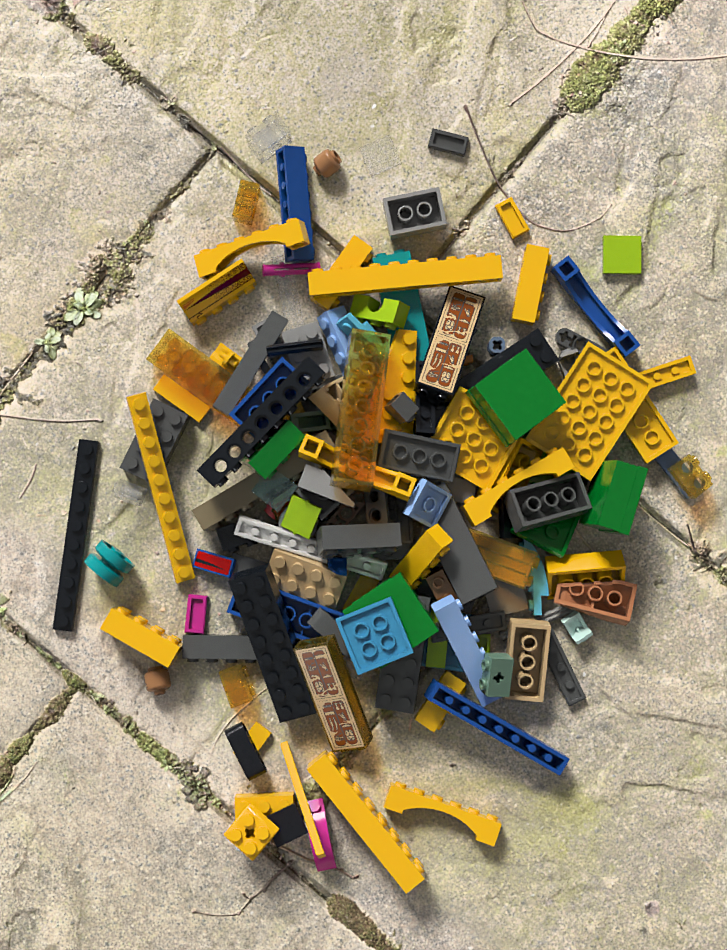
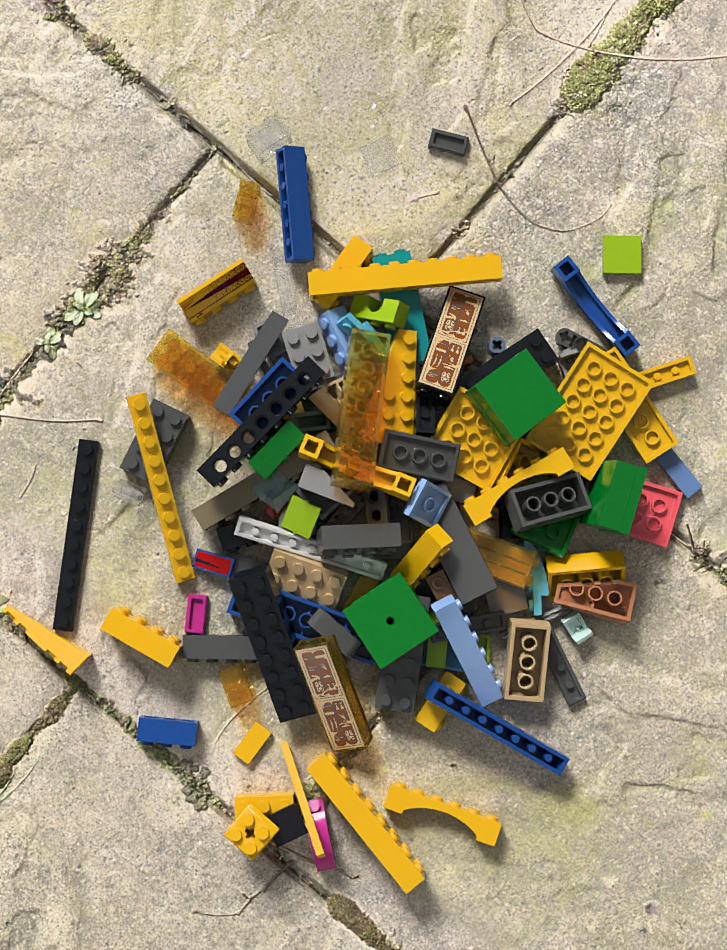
teal wheel [84,540,135,587] -> none
medium nougat head [144,666,171,696] -> none
yellow tile [153,374,211,423] -> none
yellow arch [194,218,310,280] -> none
black beam [224,721,267,781] -> none
dark pink pin [262,262,321,277] -> none
black axle [266,339,324,356] -> none
medium nougat head [313,149,342,178] -> none
blue tile [327,557,347,576] -> none
dark azure plate [335,596,414,675] -> none
light grey brick [382,187,447,240] -> none
dark grey brick [384,391,419,424] -> none
sand green brick [479,653,514,697] -> none
yellow tile [495,197,530,240] -> none
yellow brick [510,244,552,326] -> none
clear yellow brick [668,454,713,499] -> none
none -> yellow wedge [3,605,92,675]
none -> blue brick [136,715,199,749]
none -> coral plate [625,481,683,548]

